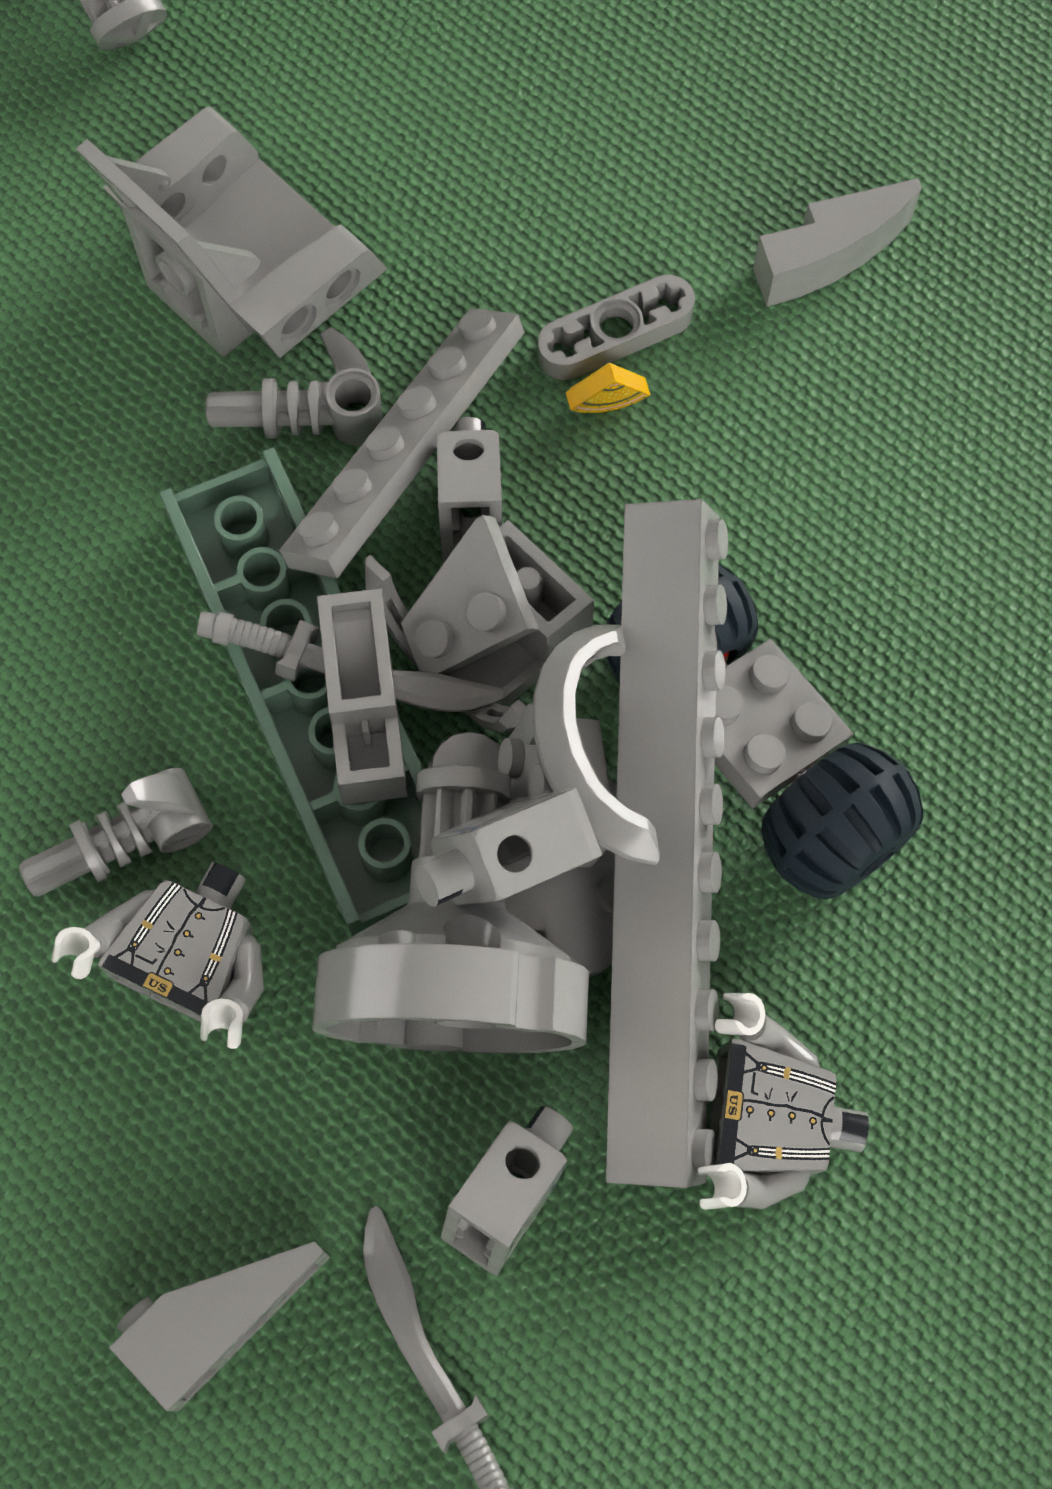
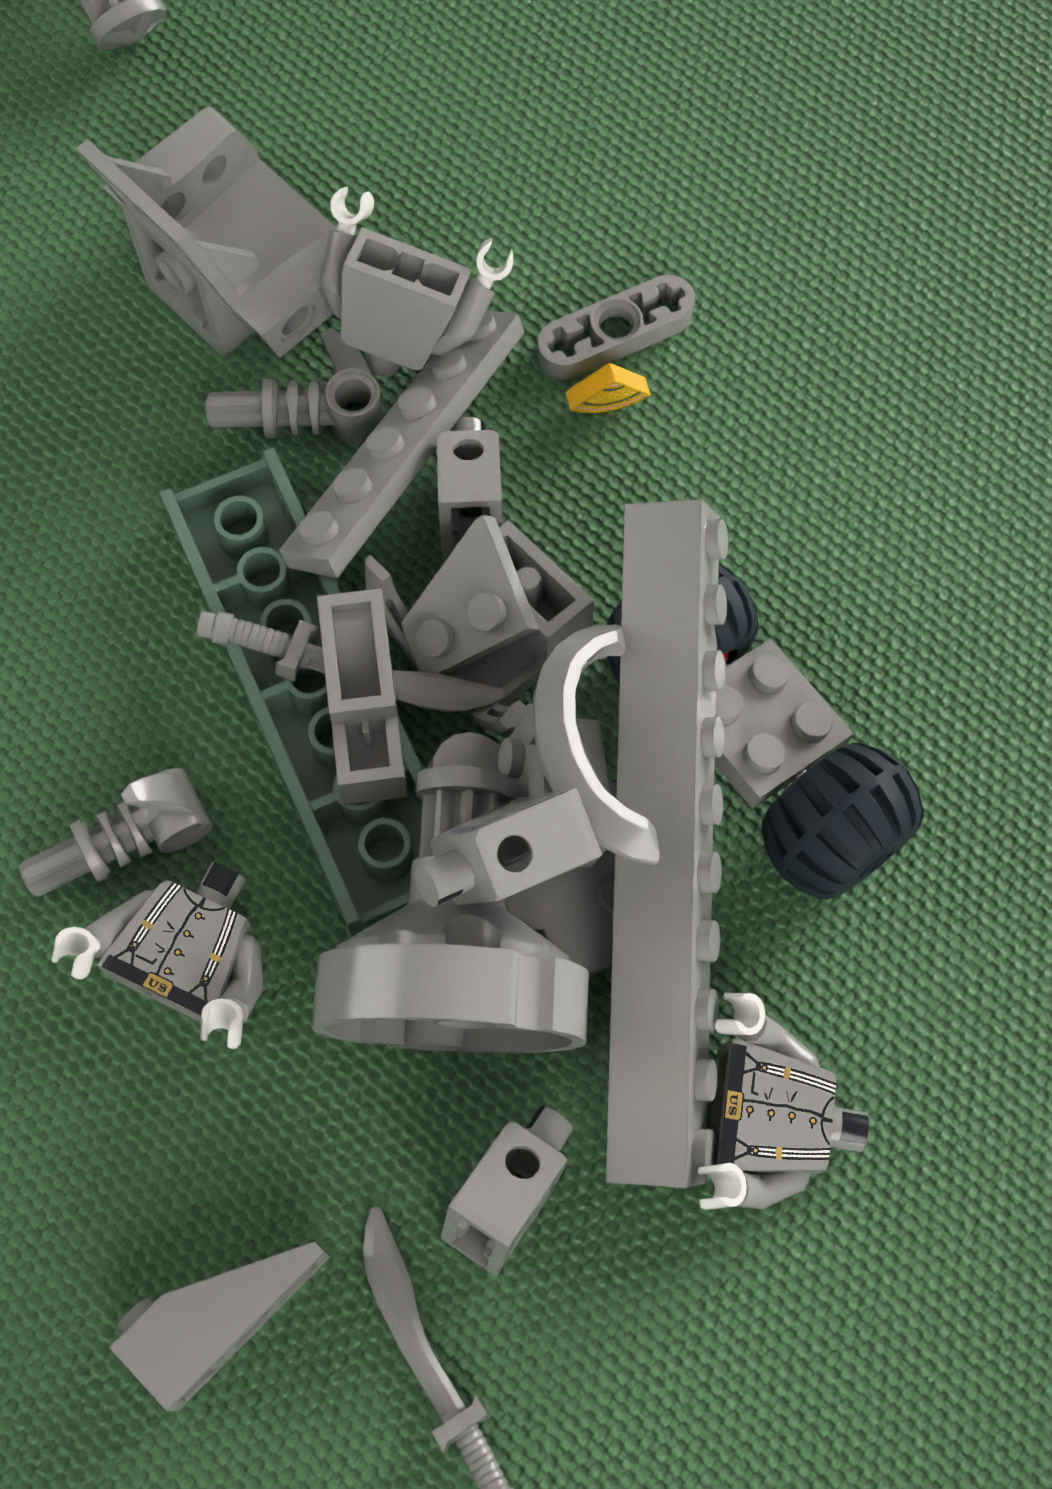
light grey slope [753,178,922,307] -> none
none -> light grey torso [320,186,513,377]

